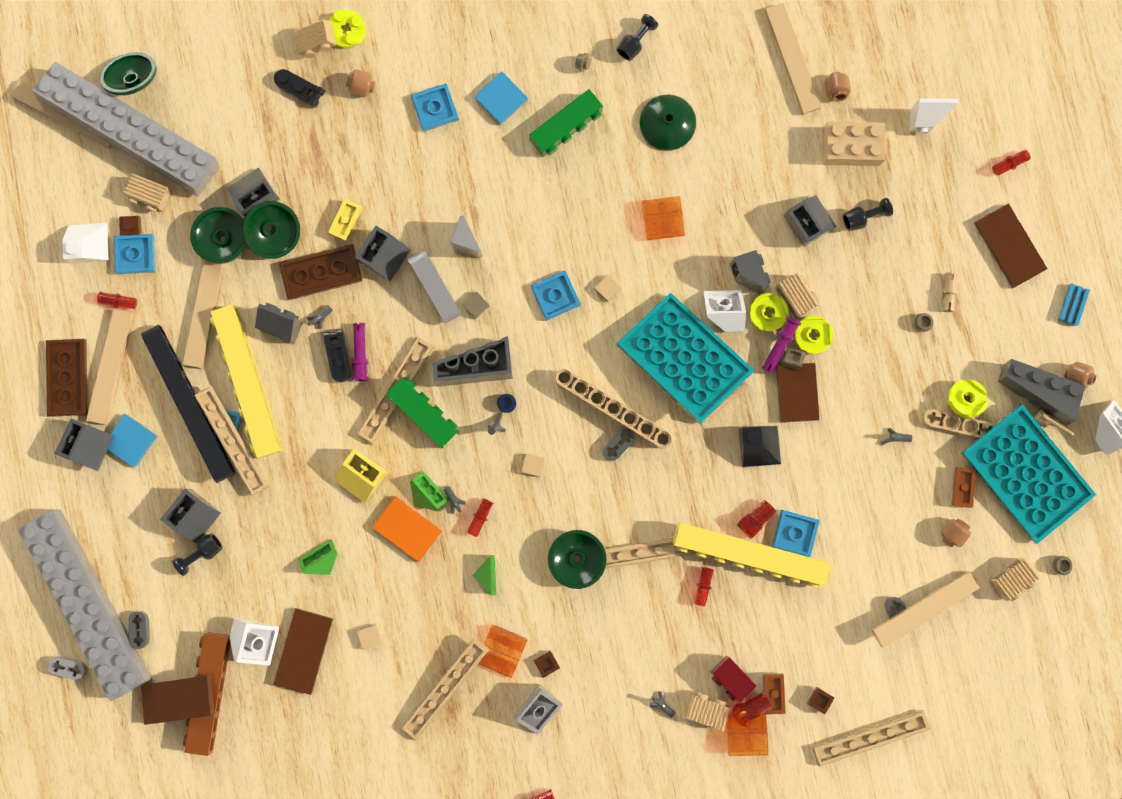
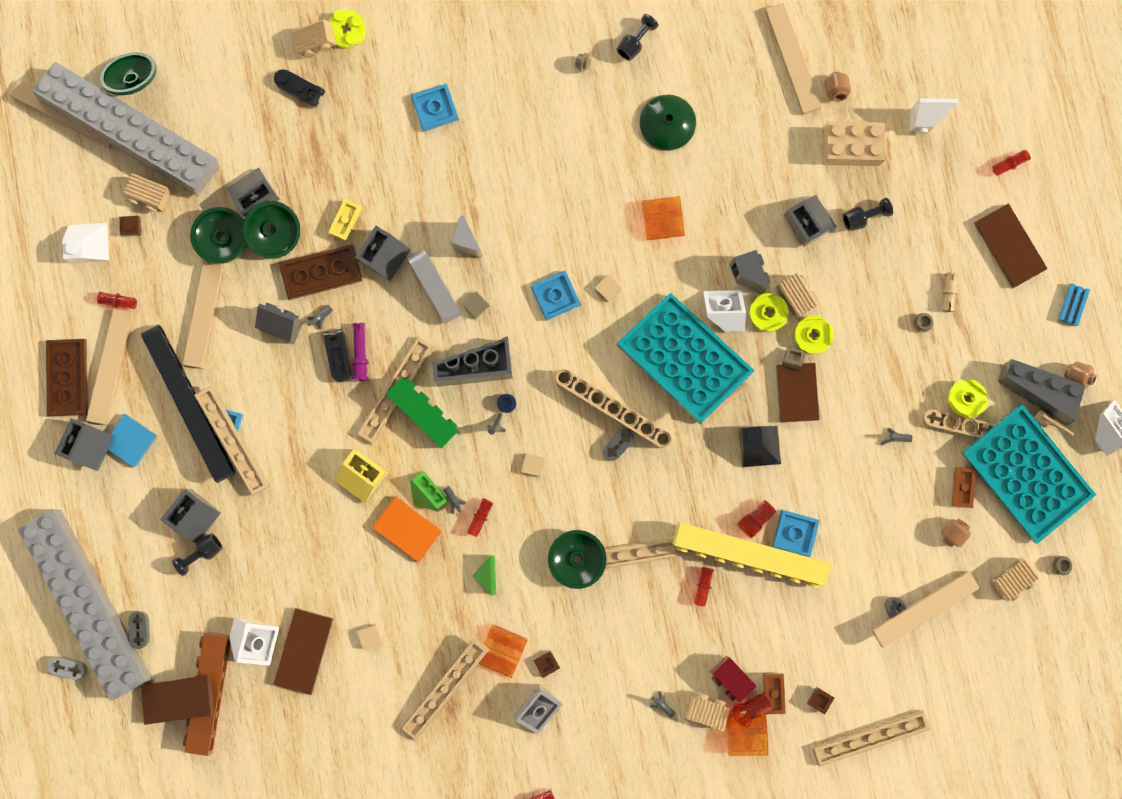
dark azure tile [114,234,155,275] -> none
light yellow brick [210,304,283,459] -> none
bright green slope [298,539,338,575] -> none
medium nougat head [346,69,375,97] -> none
dark azure tile [474,71,528,125] -> none
green brick [529,89,603,157] -> none
magenta pin [762,316,802,373] -> none

